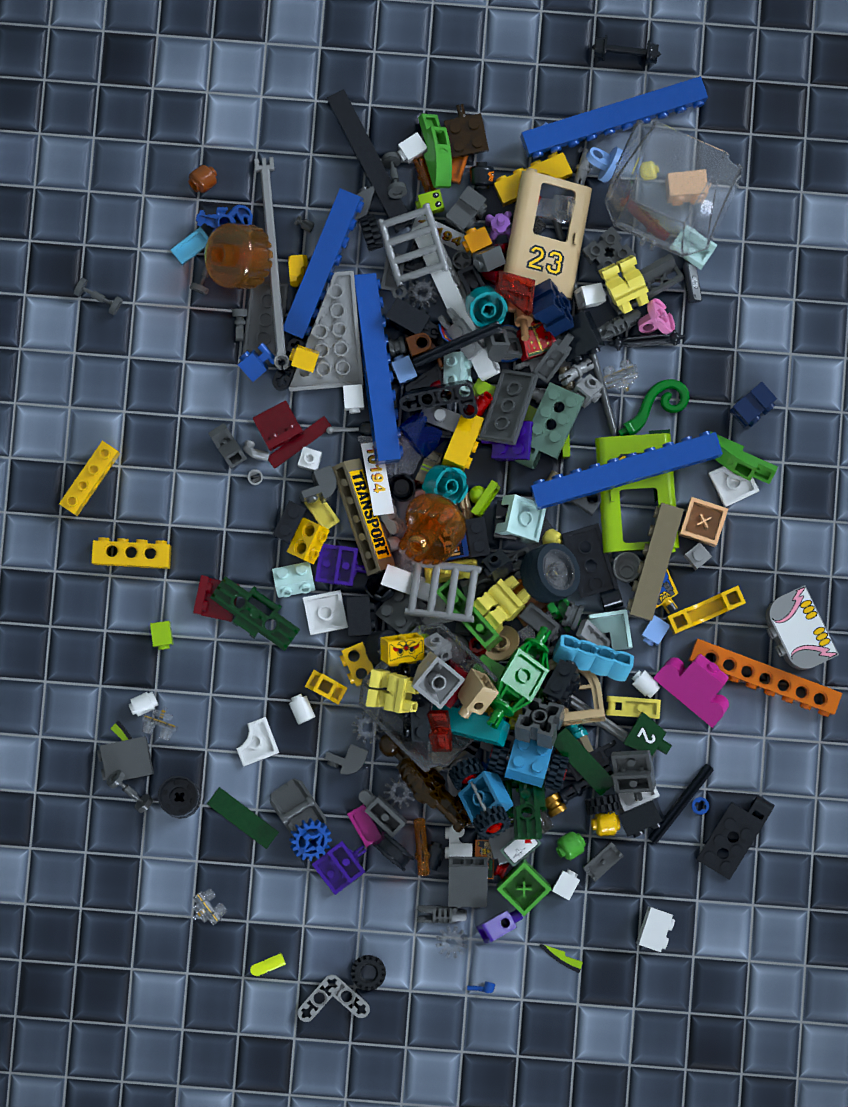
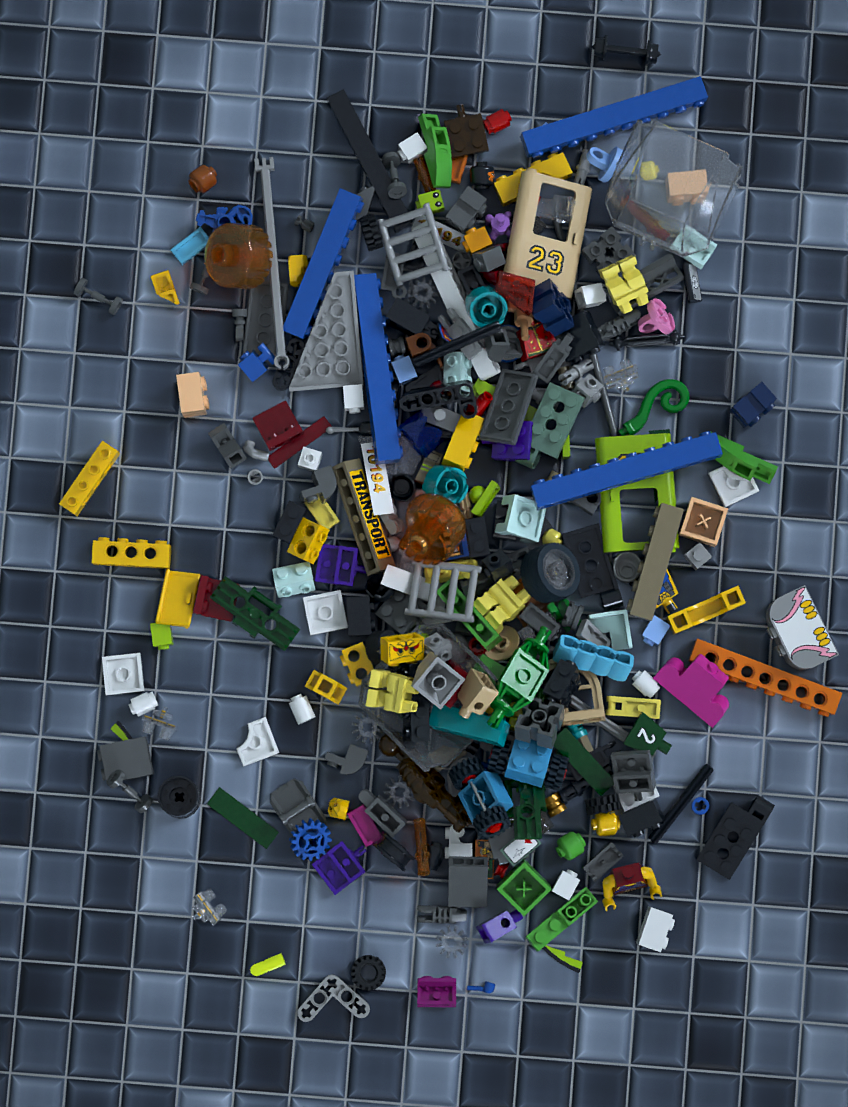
yellow brick [289,345,319,373] -> none
clear red slope [428,710,452,752] -> none
none -> white tile [102,653,145,695]
none -> yellow slope [151,270,180,305]
none -> yellow door [155,568,200,629]
none -> light nougat brick [176,372,210,418]
none -> yellow rock [328,798,350,820]
none -> magenta bracket [417,976,456,1007]
none -> red brick [483,109,512,135]
none -> bright green slope [525,887,598,952]
none -> torso [602,863,662,911]

